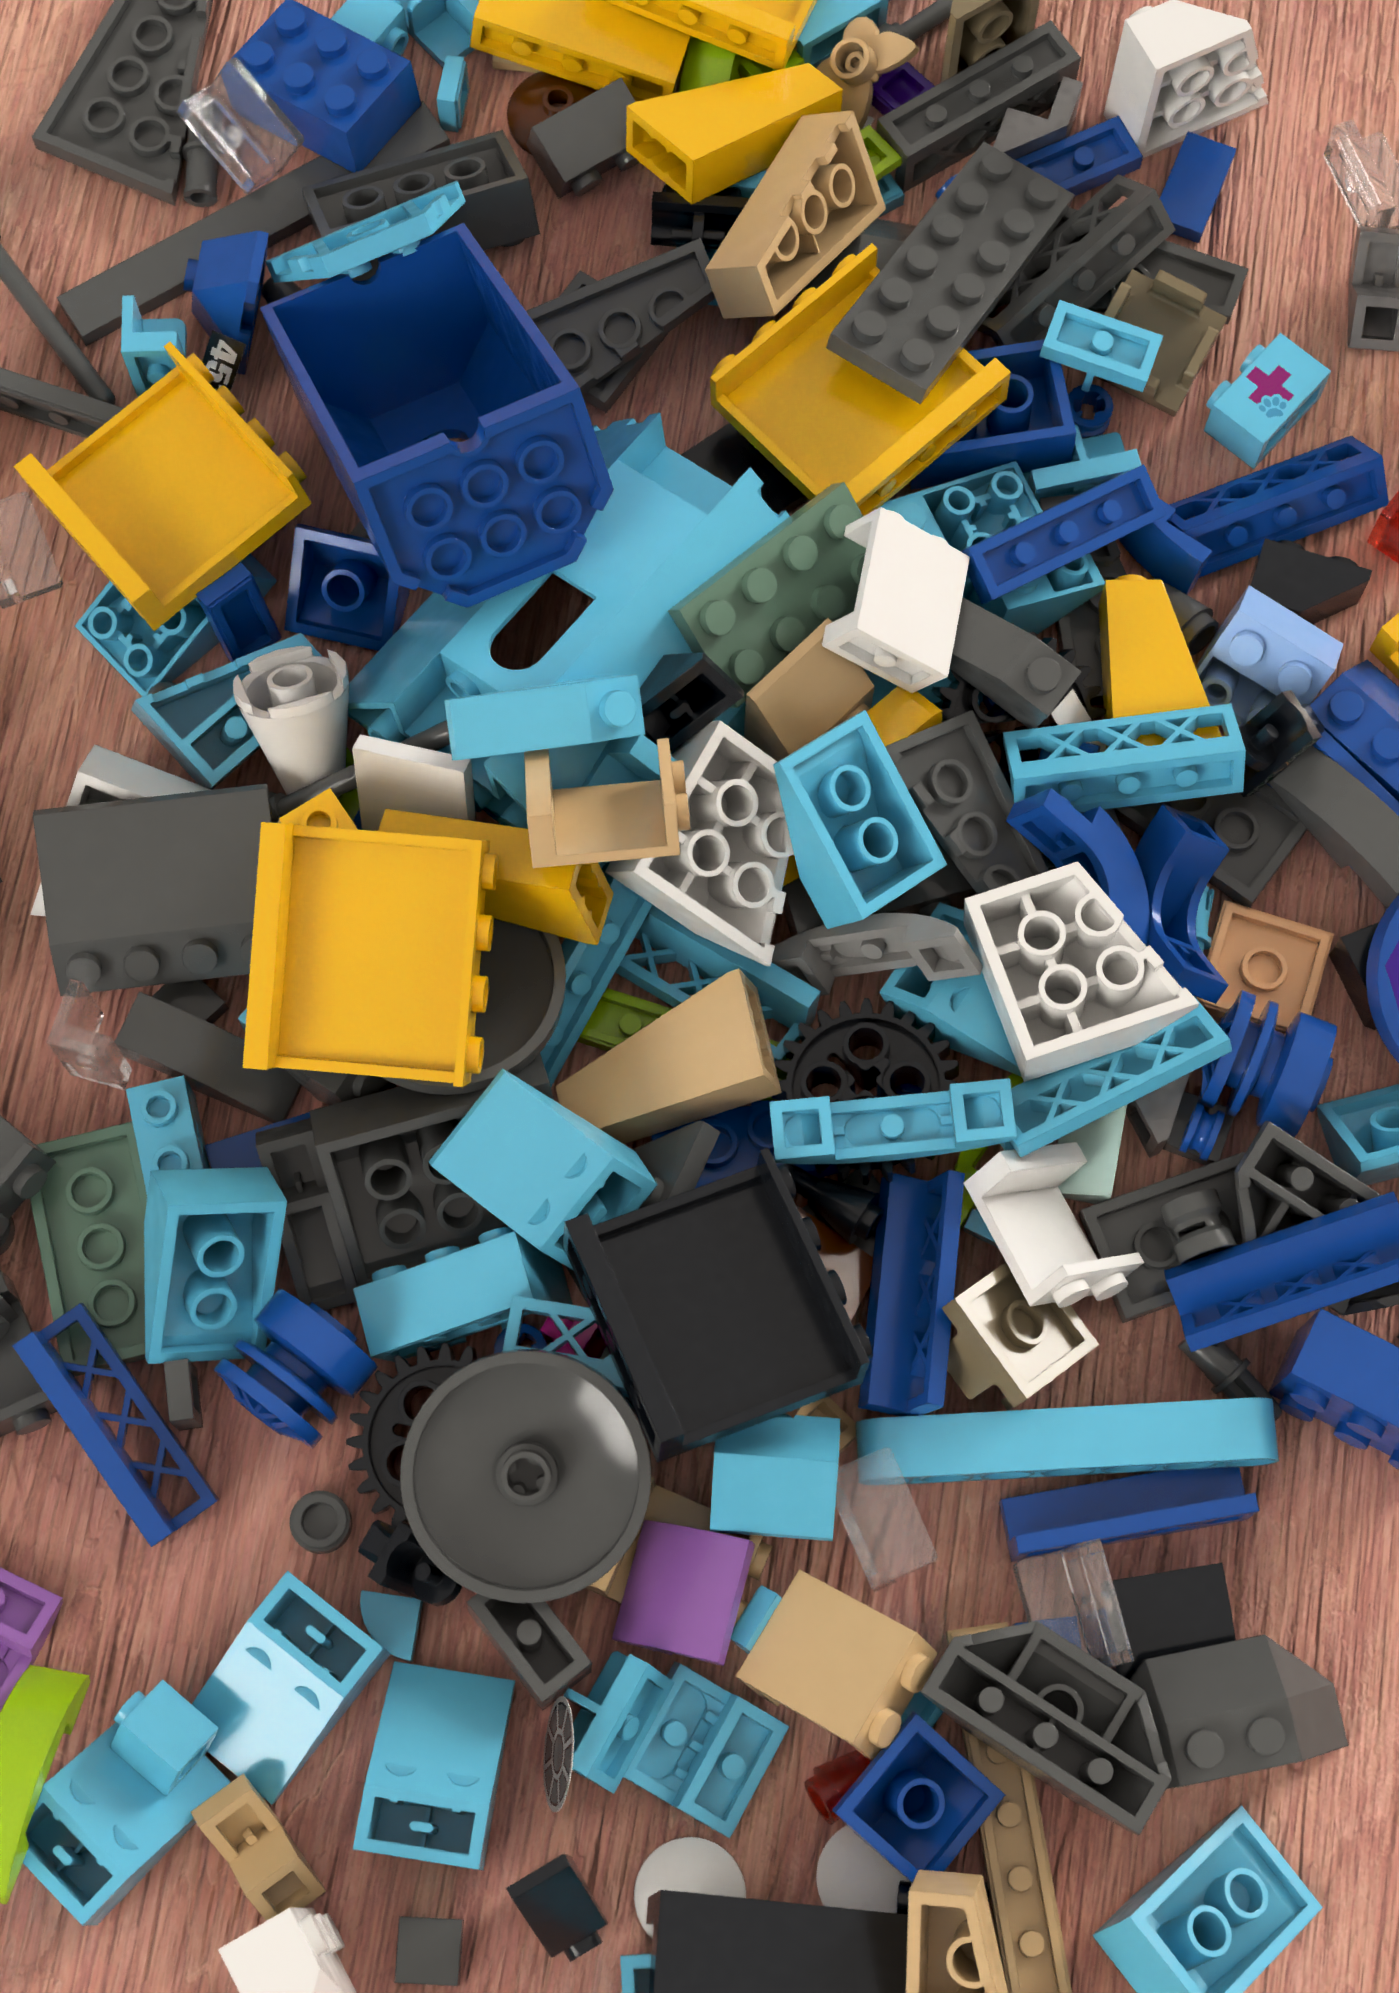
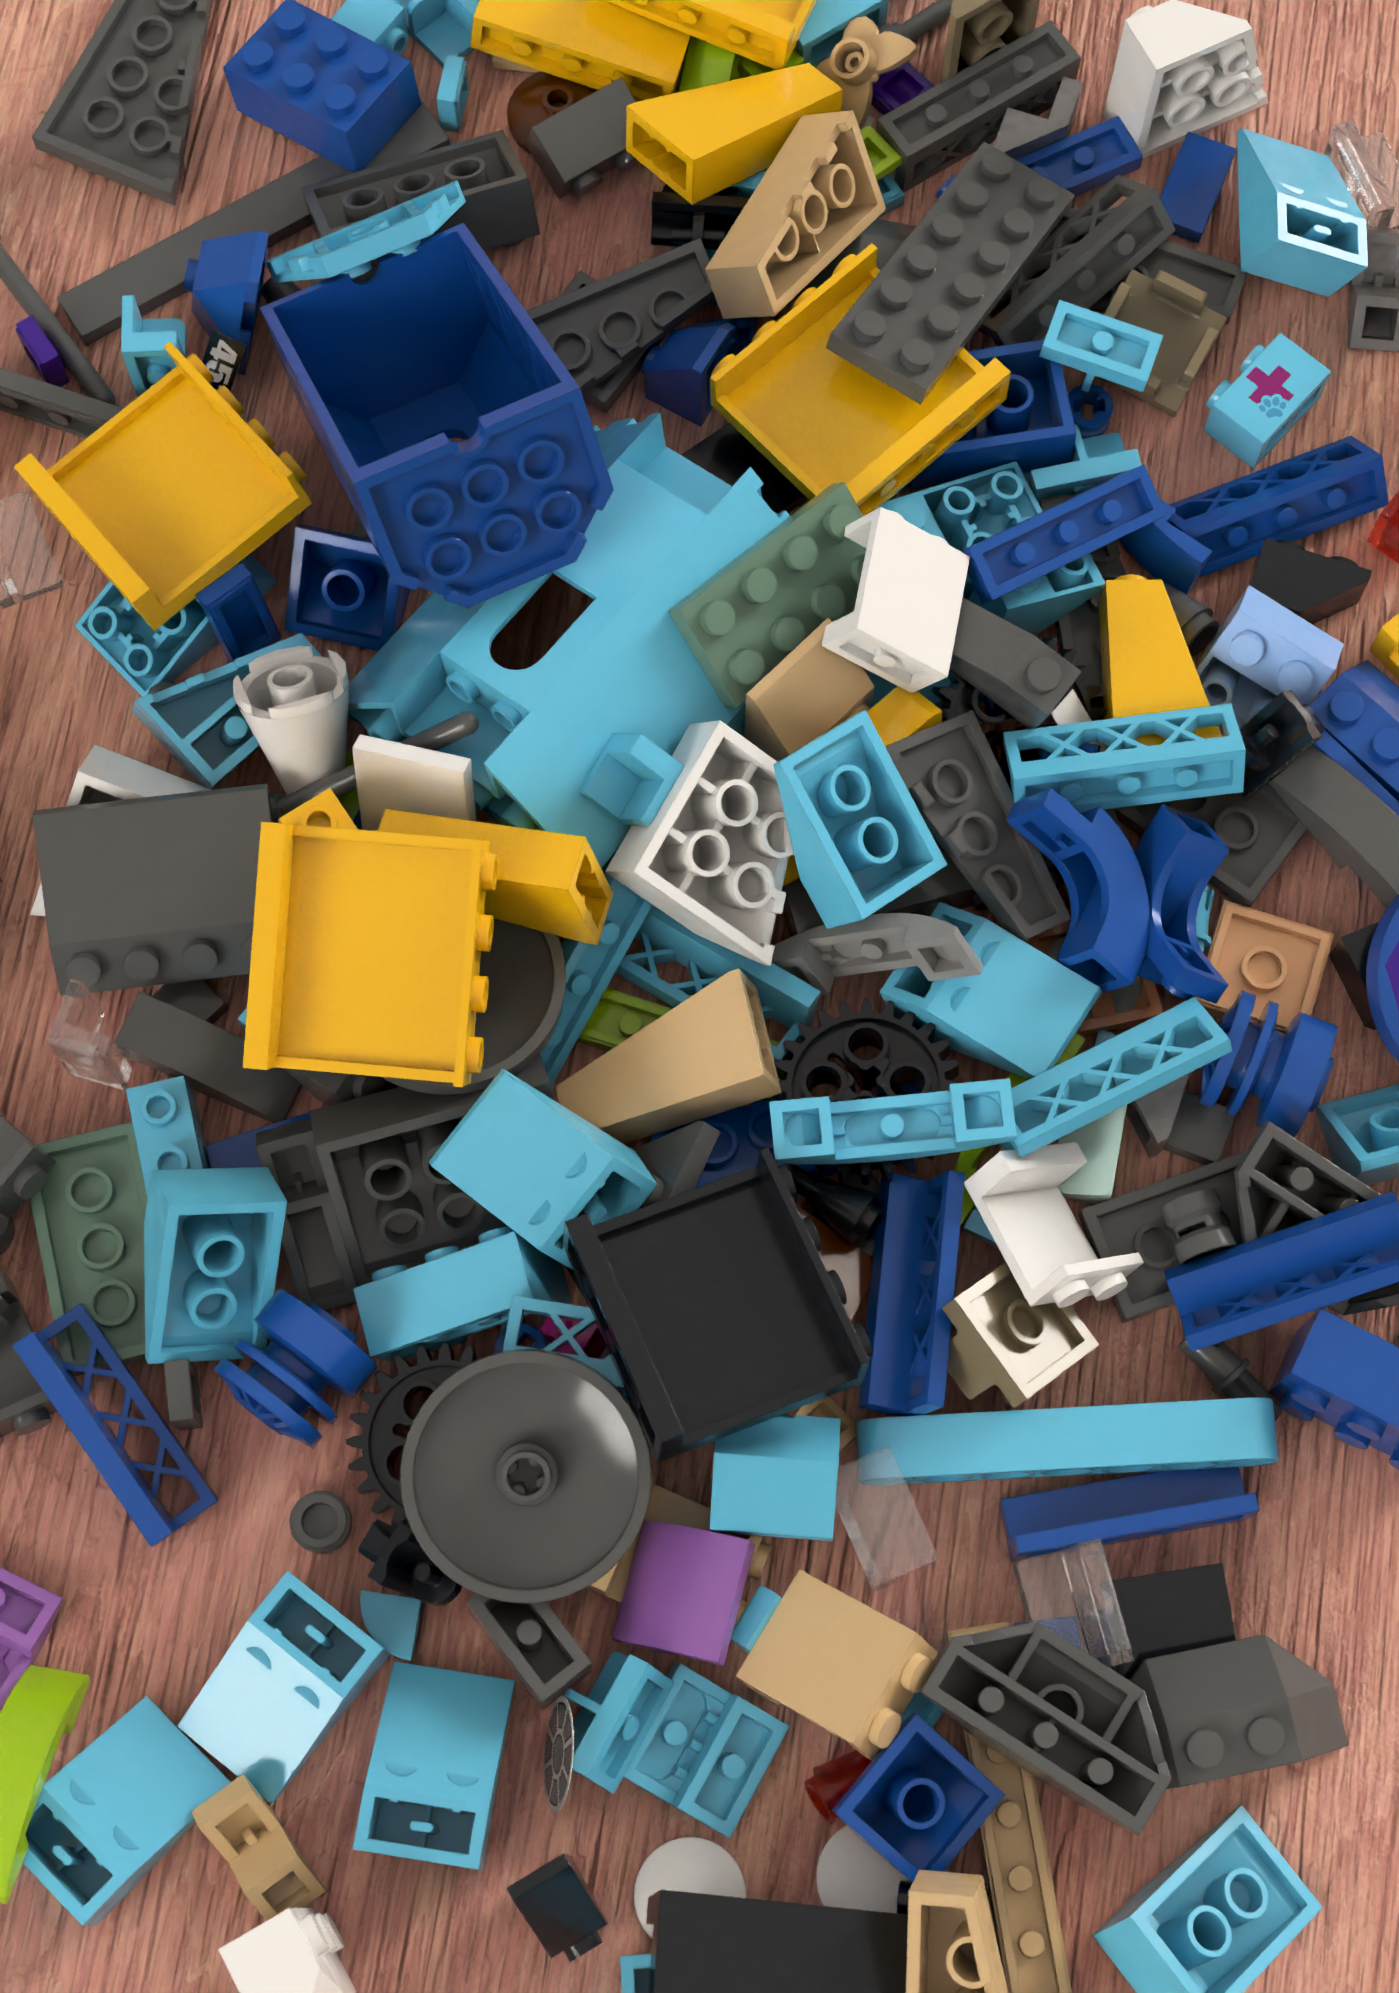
medium azure brick [110,1679,219,1796] -> none
clear panel [176,57,304,195] -> none
dark grey axle [182,100,224,207] -> none
dark grey tile [394,1916,464,1986] -> none
medium azure slope [444,674,646,760] -> none
tan panel [524,738,690,868] -> none
black slope [640,652,744,753] -> none
white wedge [964,861,1199,1082] -> none
blue bush [1178,1102,1225,1162] -> none
none -> dark purple tile [15,315,70,387]
none -> blue slope [641,317,756,427]
none -> medium azure slope [1237,128,1368,297]

